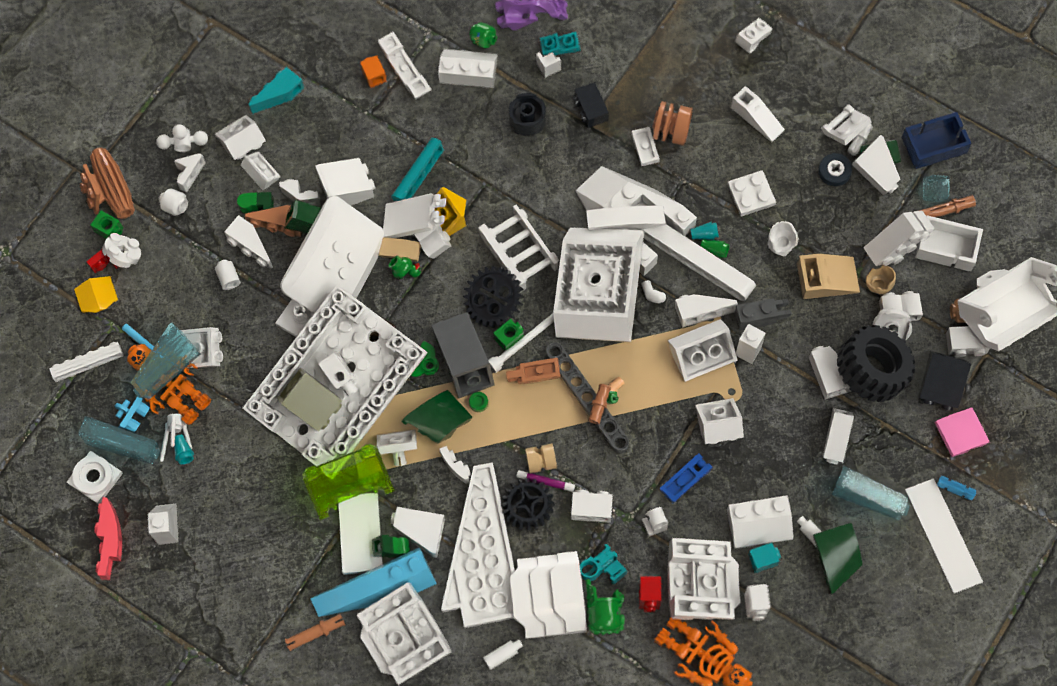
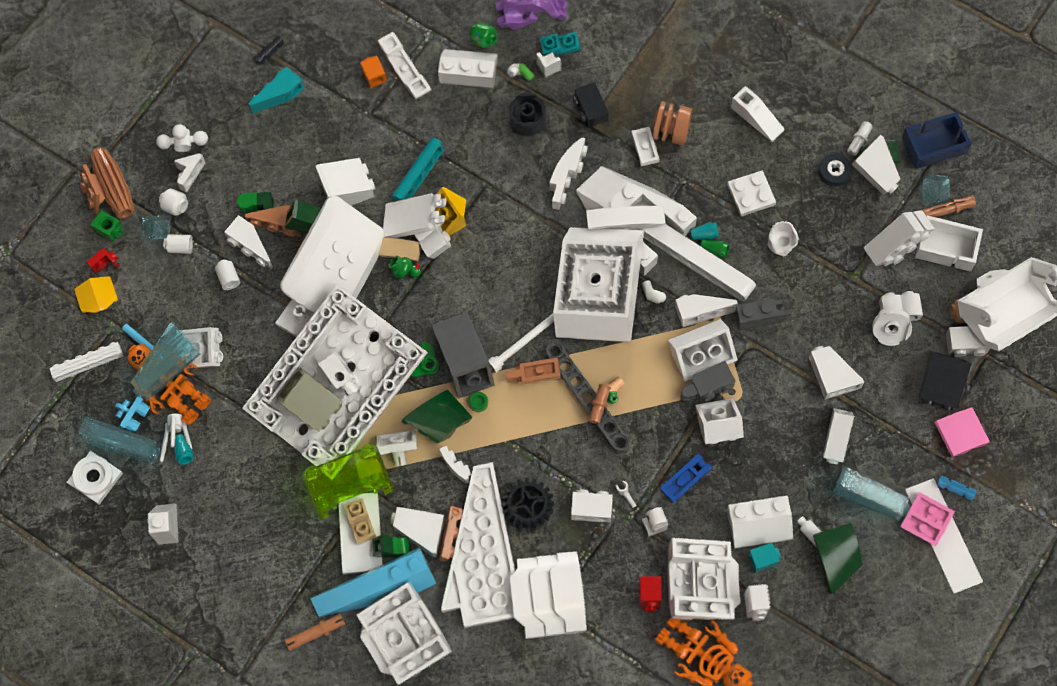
coral slope [95,497,122,580] -> none
white plate [102,233,141,268] -> none
white slope [215,115,266,160] -> none
white slope [241,151,281,190] -> none
white slope [279,179,320,206] -> none
black gear [463,266,524,328] -> none
white fence [478,205,559,292] -> none
white cylinder [483,640,523,670] -> none
green brick [493,319,524,351] -> none
magenta bar [517,470,575,492] -> none
tan wheel [525,444,557,473] -> none
teal piece [580,544,627,585] -> none
green helmet [586,579,625,635] -> none
white plate [735,18,772,53] -> none
white brick [736,324,766,364] -> none
tan slope [797,254,860,299] -> none
white plate [821,105,871,145] -> none
black tyre [837,325,915,402] -> none
tan hair [866,265,896,294] -> none
none -> clear light blue panel [143,216,170,240]
none -> white brick [164,234,193,254]
none -> black axle [254,36,284,65]
none -> tan slope [344,498,376,544]
none -> nougat hinge [437,506,462,562]
none -> arm [507,64,535,82]
none -> white slope [550,138,588,210]
none -> white hand [616,481,637,508]
none -> dark grey hinge [681,361,735,402]
none -> bright pink slope [900,492,955,546]

